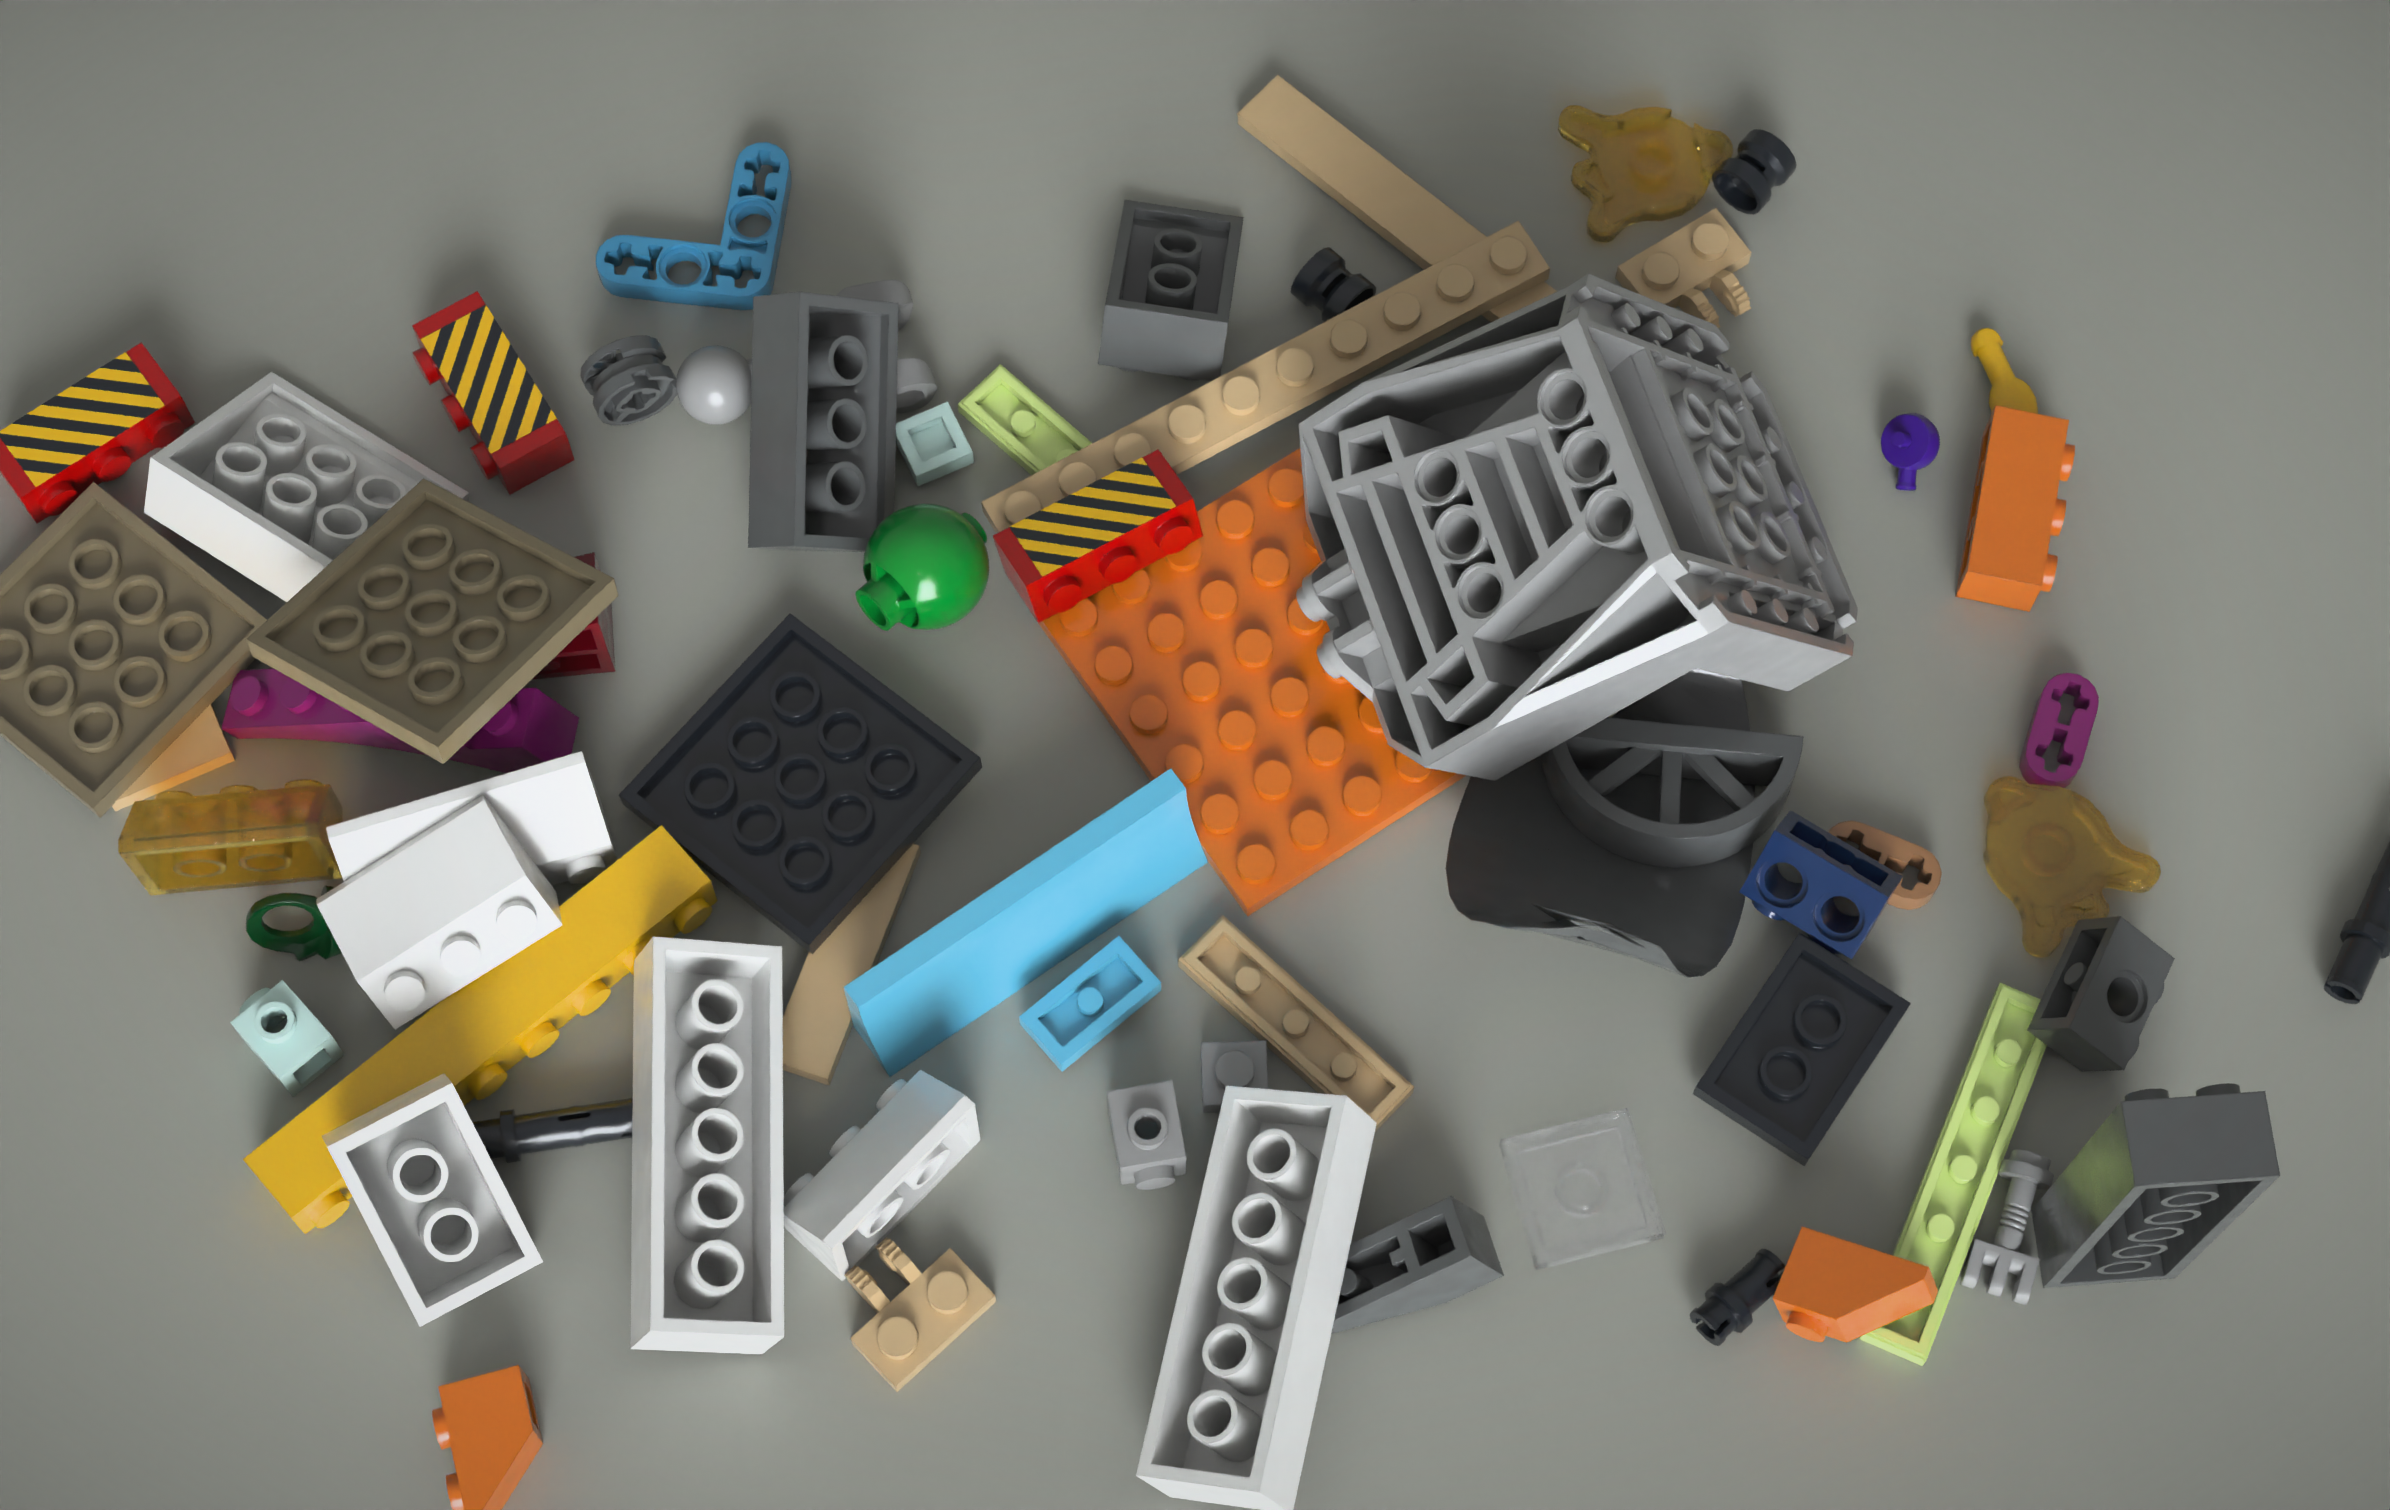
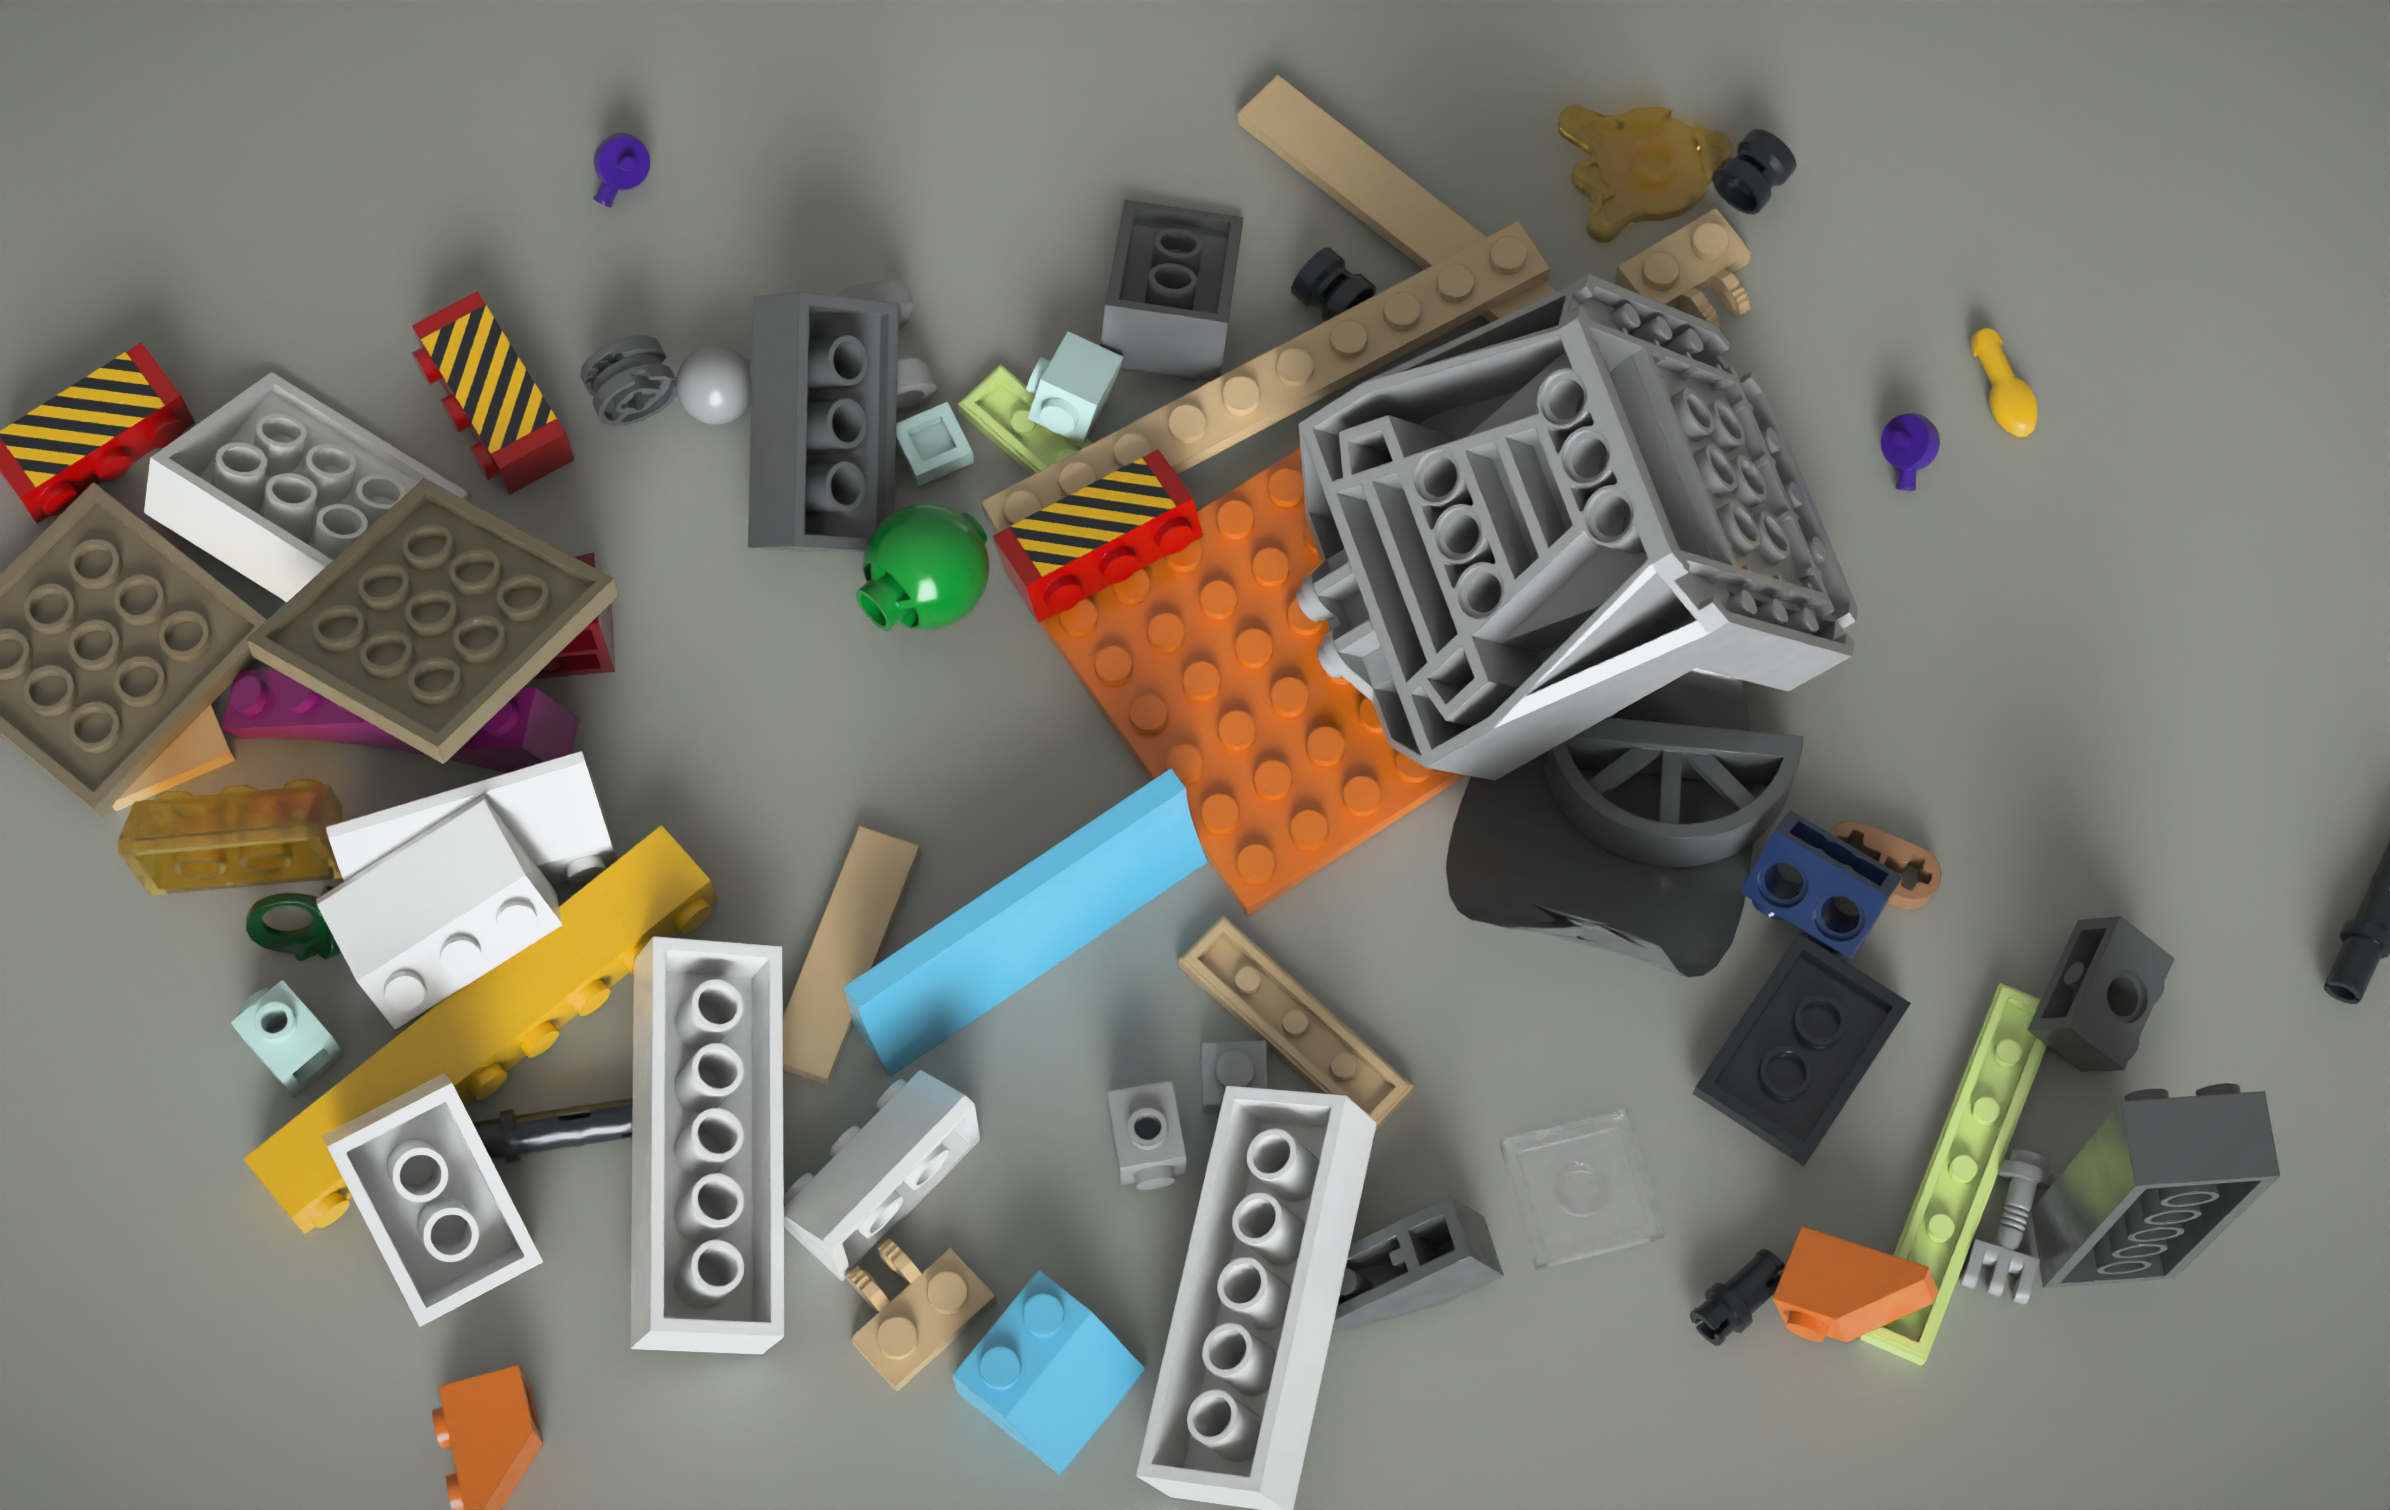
dark azure beam [596,142,792,310] -> none
black plate [619,613,982,954] -> none
medium azure plate [1019,936,1161,1072] -> none
orange brick [1955,405,2075,612] -> none
clear yellow tile [1983,776,2161,958] -> none
magenta beam [2019,673,2099,793] -> none
none -> dark purple piece [593,133,650,208]
none -> medium azure slope [952,1270,1145,1476]
none -> light aqua brick [1026,331,1124,444]

